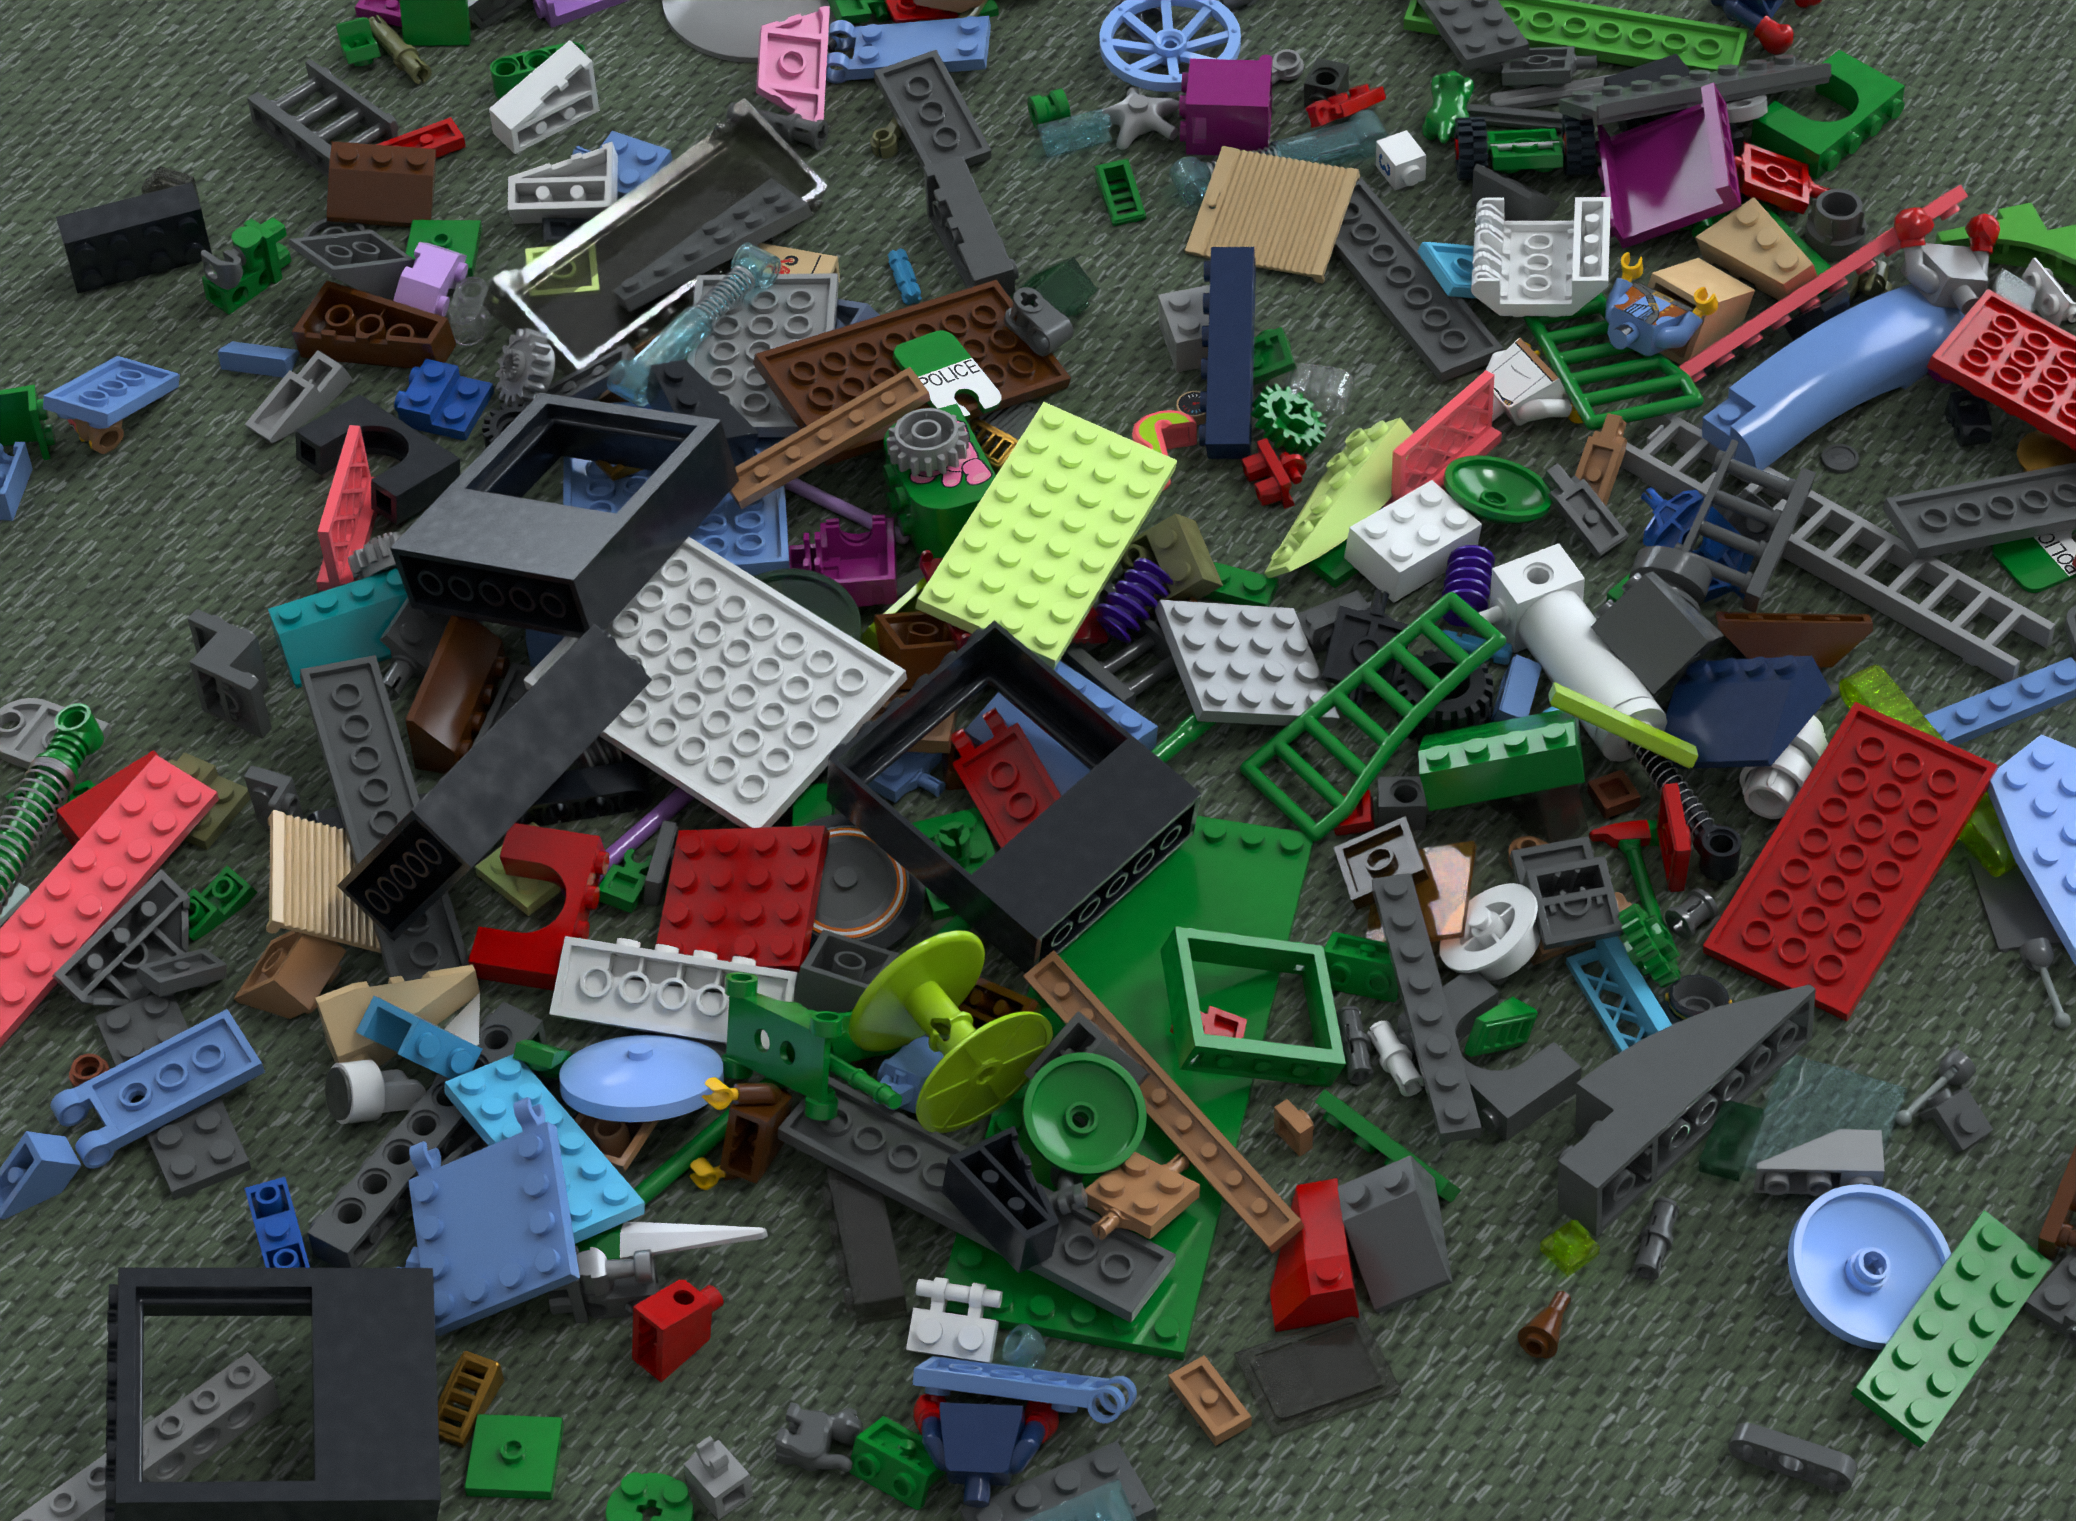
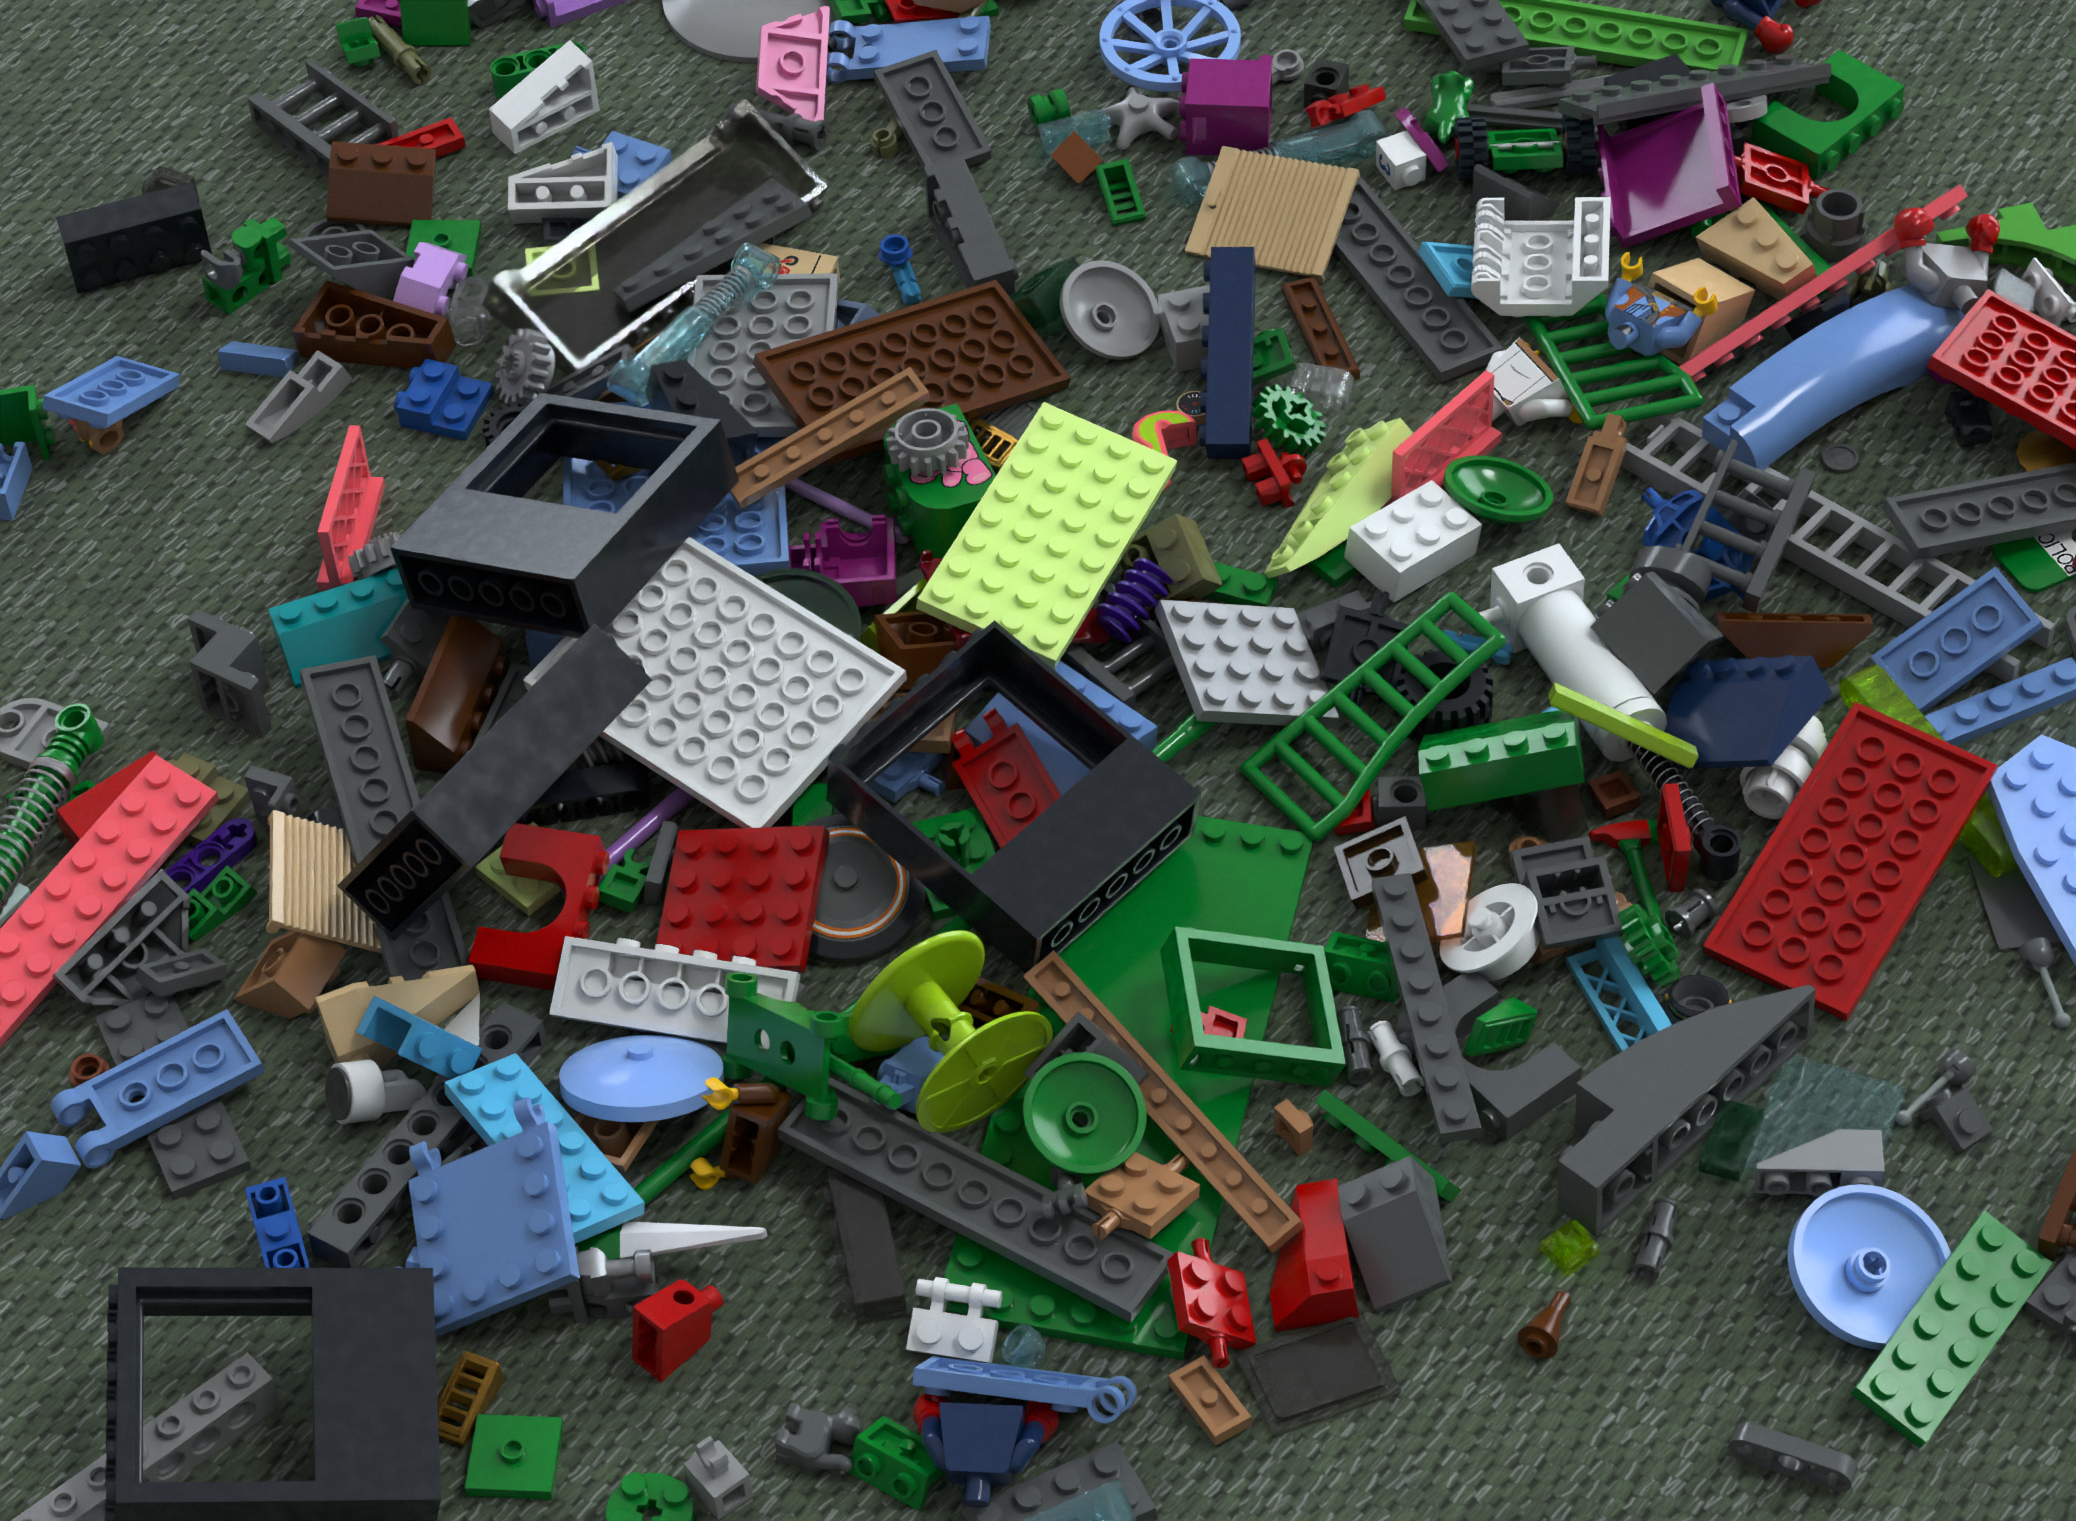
black arch [295,394,460,525] -> none
green slope [513,1039,573,1078] -> none
dark grey slope [794,929,899,1013] -> none
piece [893,330,1001,420] -> none
black wedge [941,1126,1059,1273] -> none
dark grey piece [1004,287,1074,356] -> none
dark purple piece [1442,545,1495,628] -> none
medium blue slope [1490,654,1542,723] -> none
dark grey hinge [1542,463,1629,560] -> none
none -> dark purple beam [165,818,257,894]
none -> blue plate [878,234,913,267]
none -> dark orange panel [1050,131,1104,184]
none -> light grey dish [1060,261,1160,360]
none -> red plate [1167,1238,1256,1369]
none -> reddish brown tile [1281,277,1360,387]
none -> magenta tile [1393,107,1449,172]
none -> medium blue plate [1870,566,2043,718]

